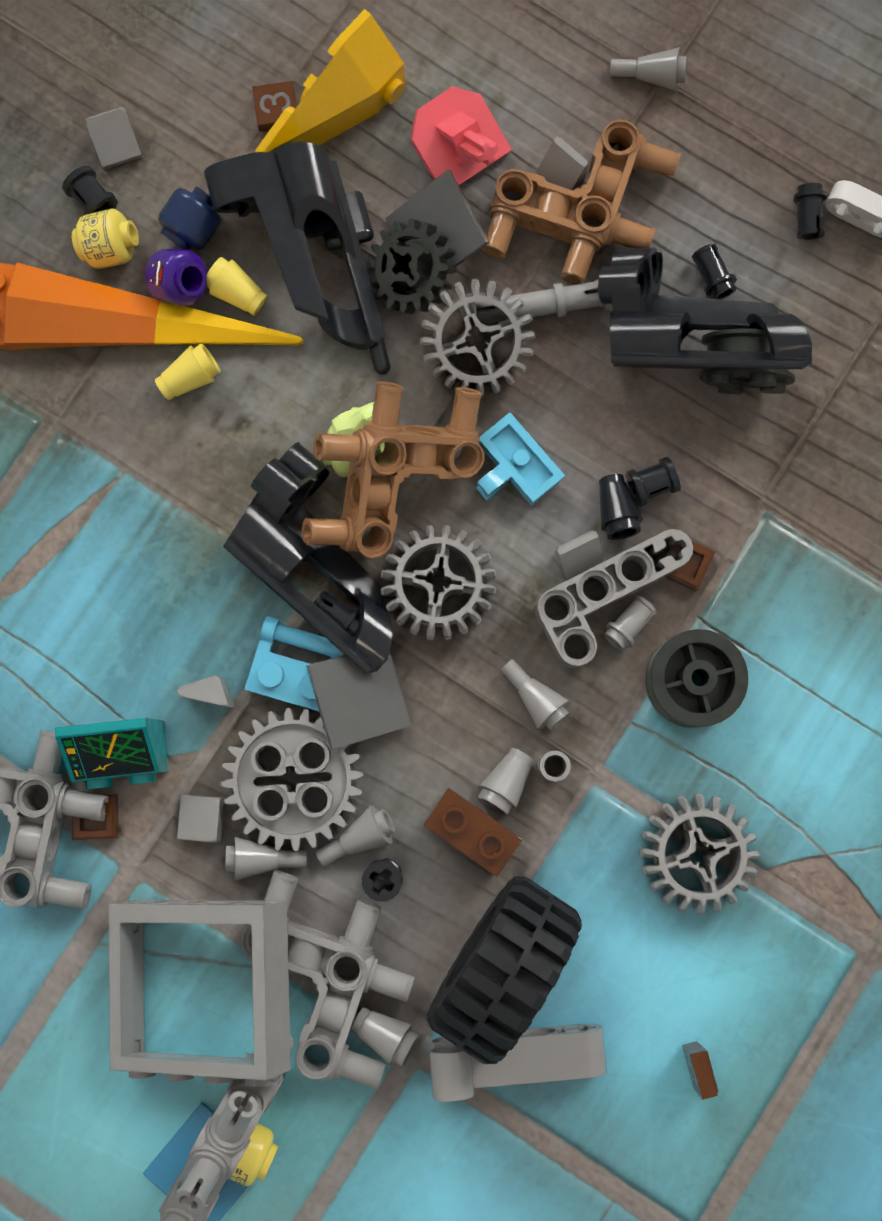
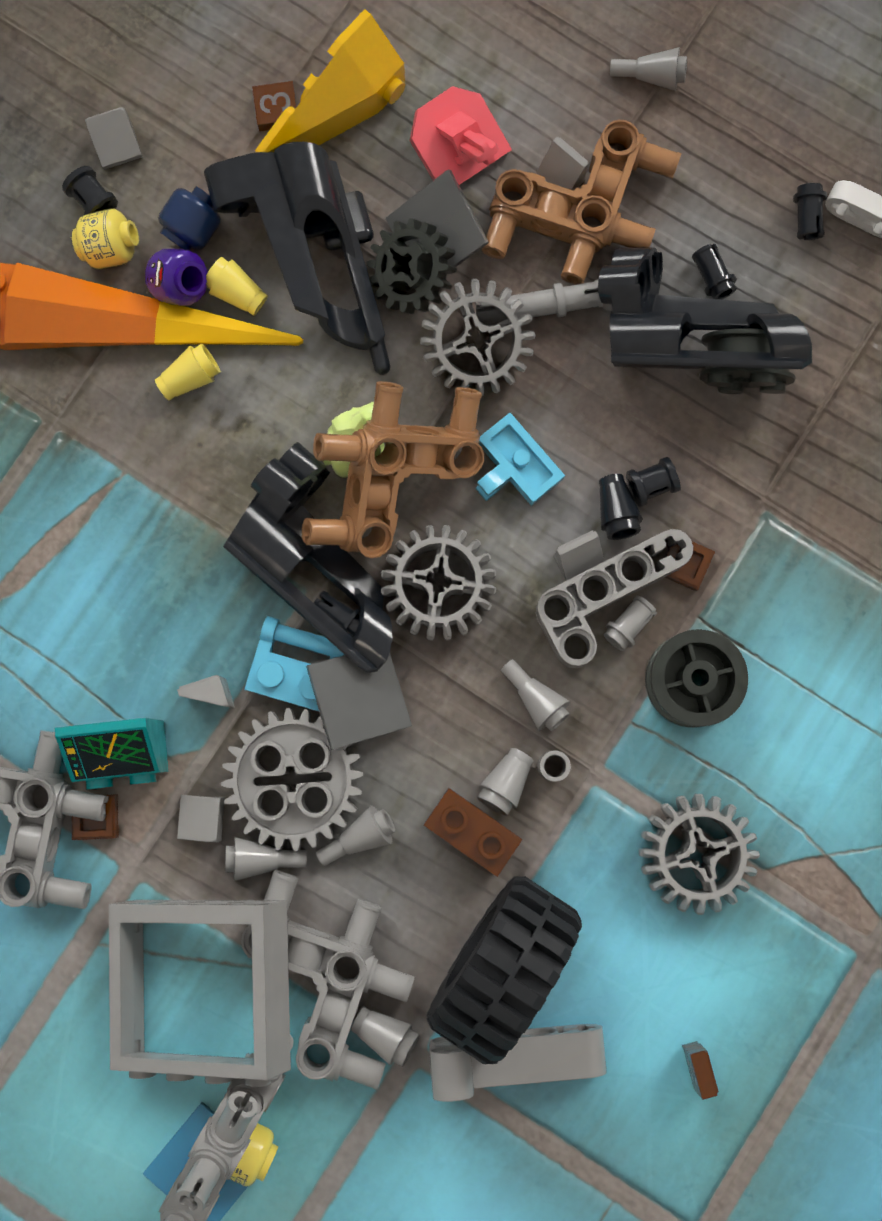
black bush [362,858,403,901] -> none

